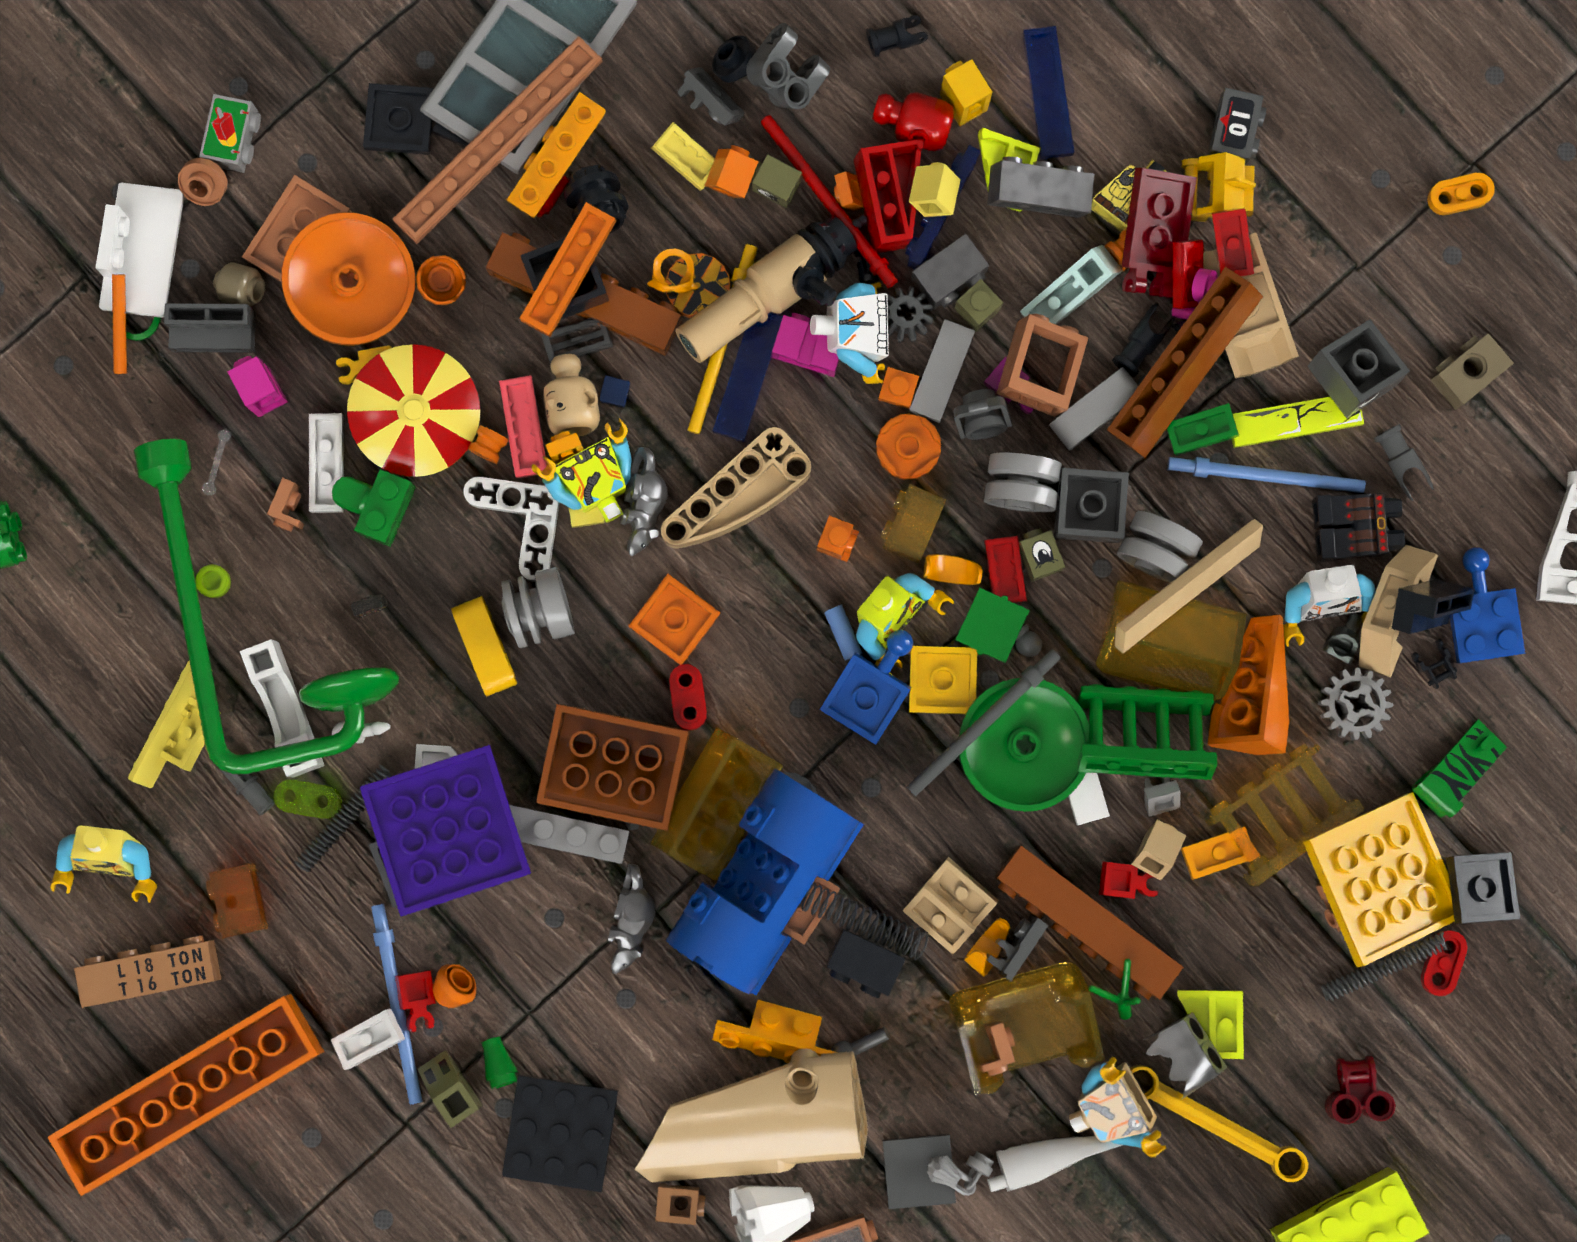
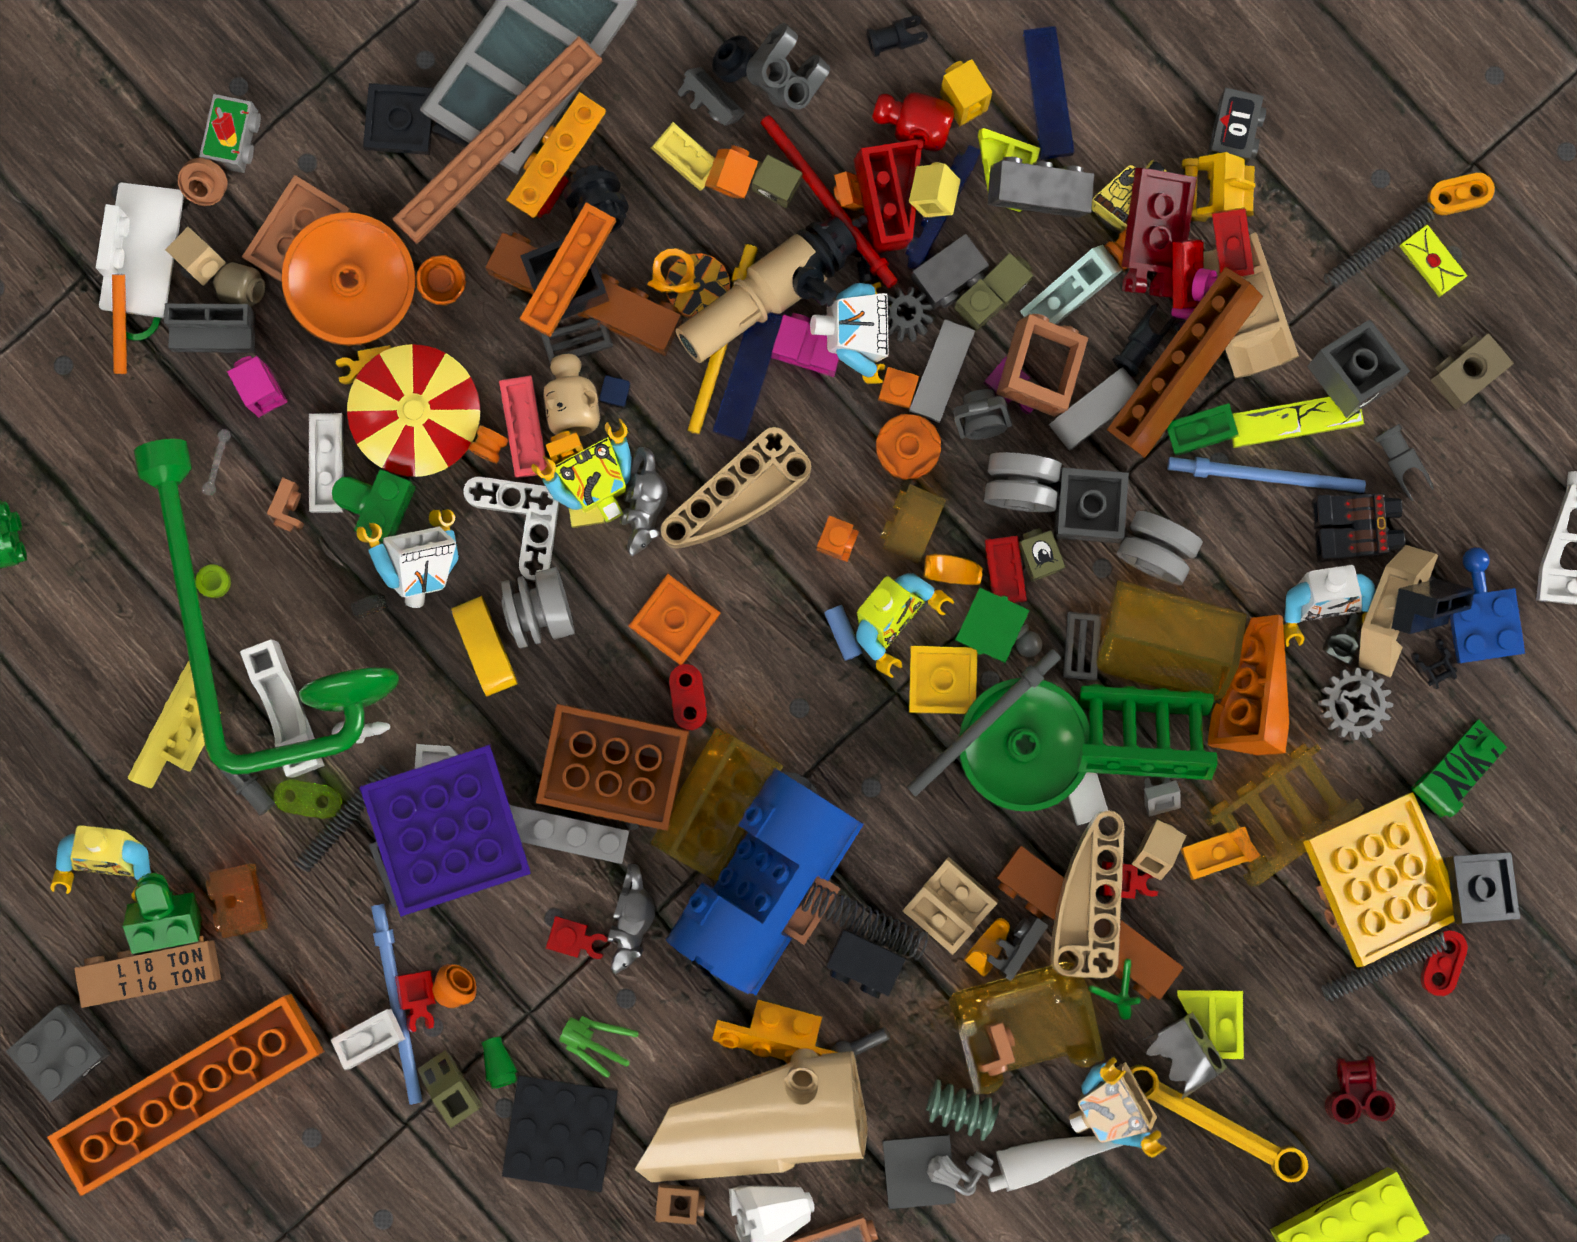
blue plate [820,630,913,745] -> none
tan tile [1115,519,1263,653] -> none
none -> dark grey brick [6,1004,111,1103]
none -> green brick [123,873,202,954]
none -> tan brick [165,227,226,286]
none -> torso [356,509,459,608]
none -> red plate [546,916,608,959]
none -> bright green plant [559,1016,639,1078]
none -> sand green piece [925,1079,1000,1141]
none -> olive brick [983,253,1033,310]
none -> tan beam [1050,811,1124,978]
none -> dark grey tile [1063,612,1101,681]
none -> dark grey piece [1324,202,1435,288]
none -> neon yellow tile [1399,224,1467,297]

